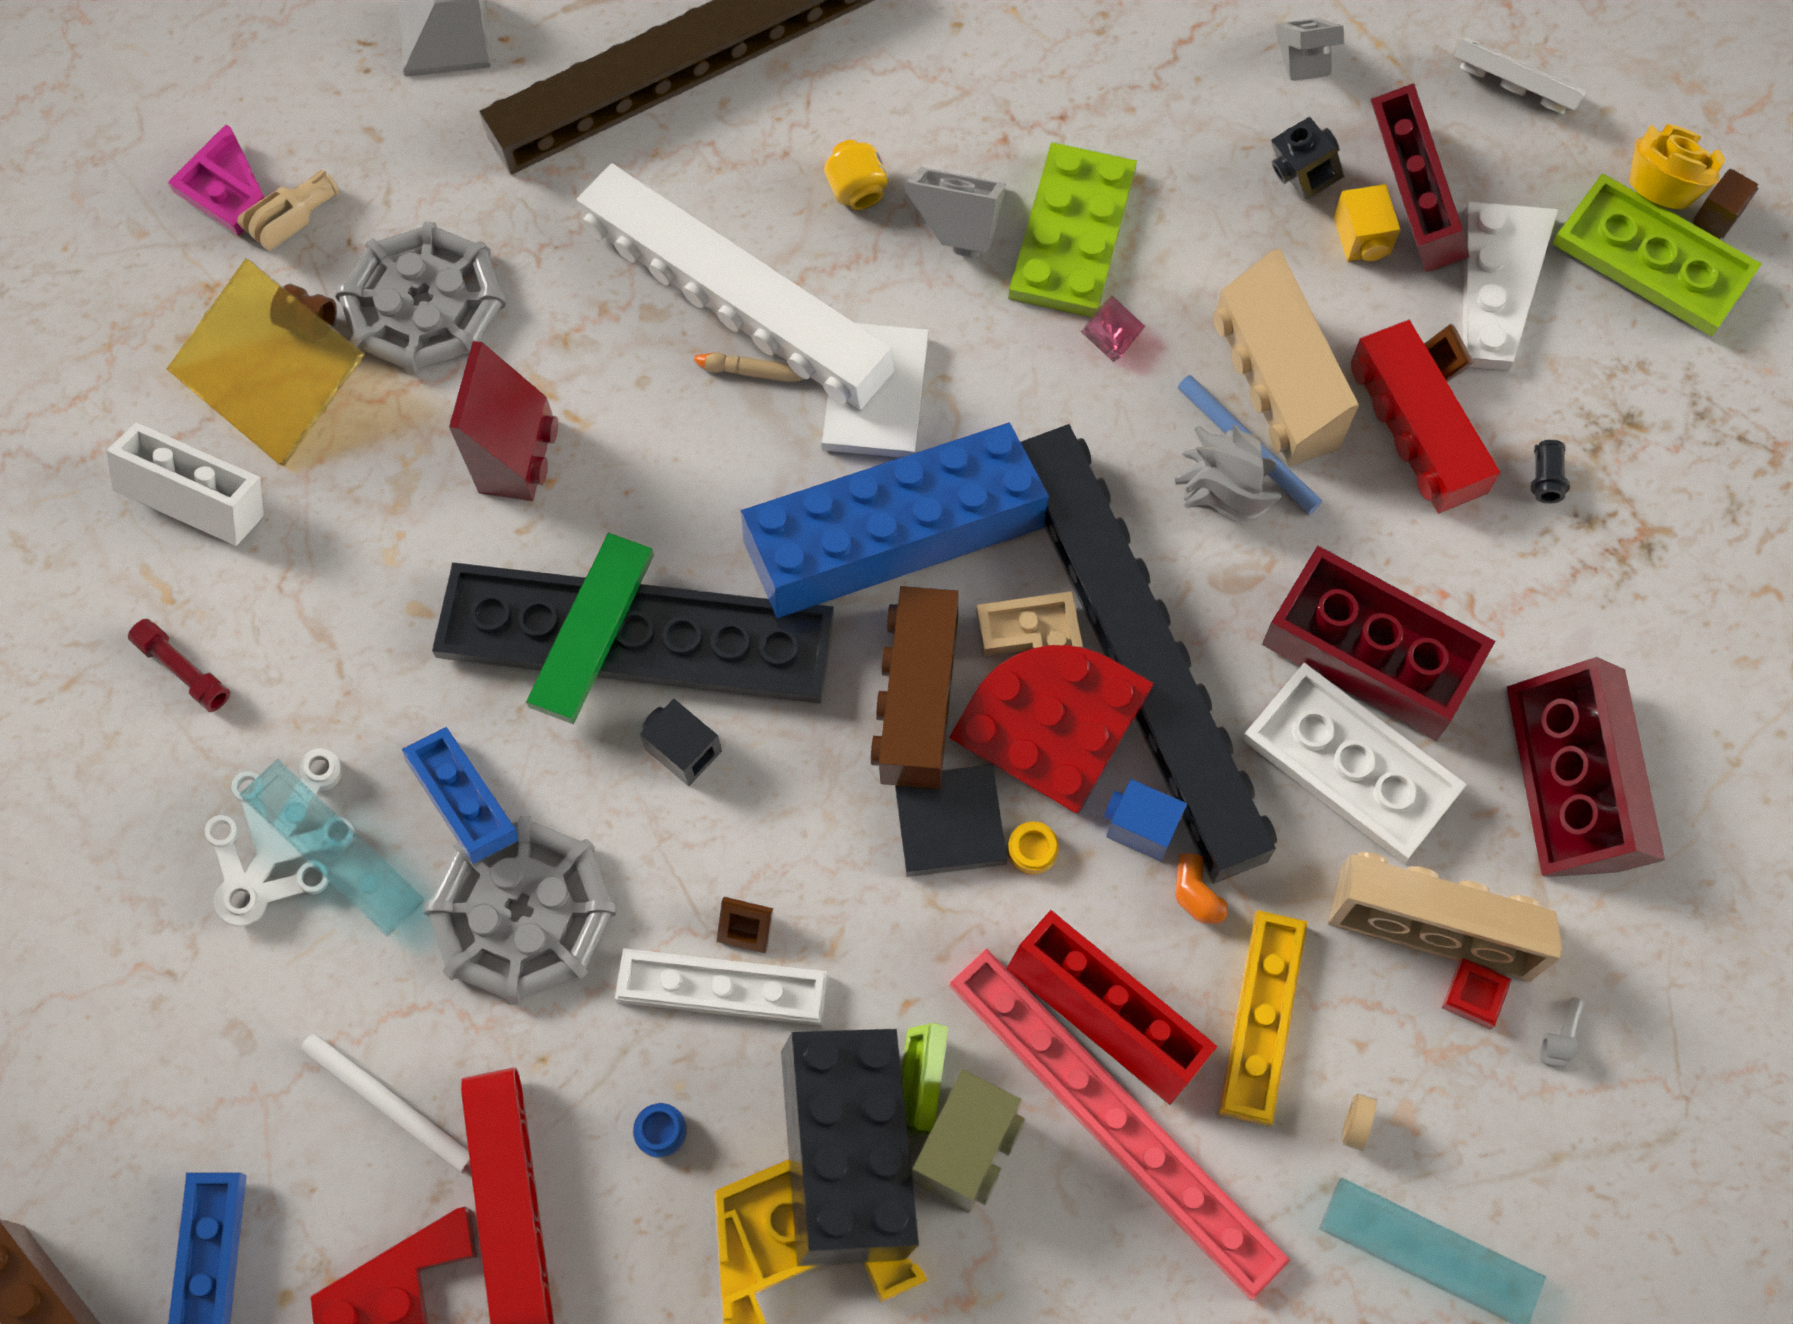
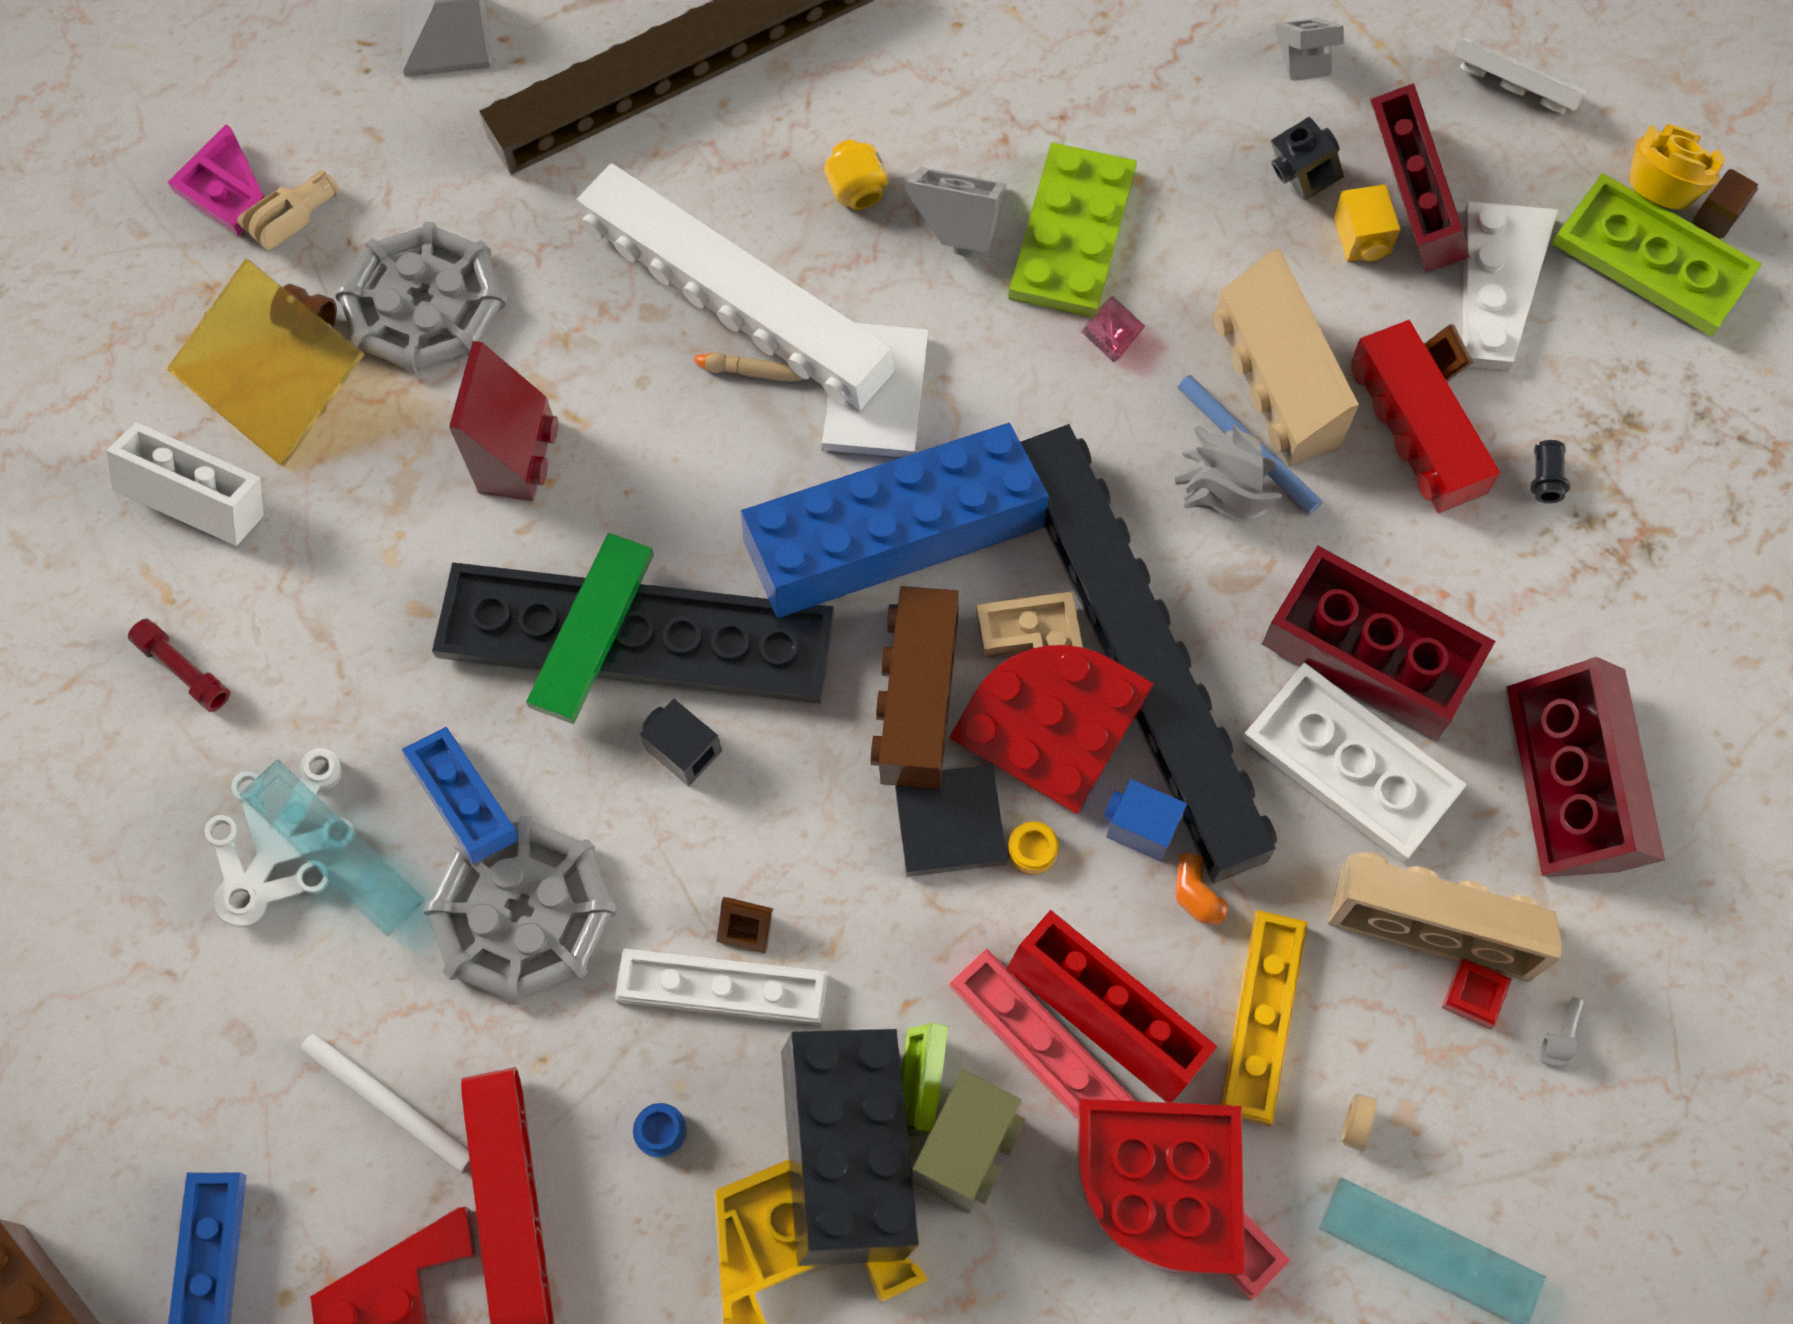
none -> red plate [1077,1099,1245,1276]

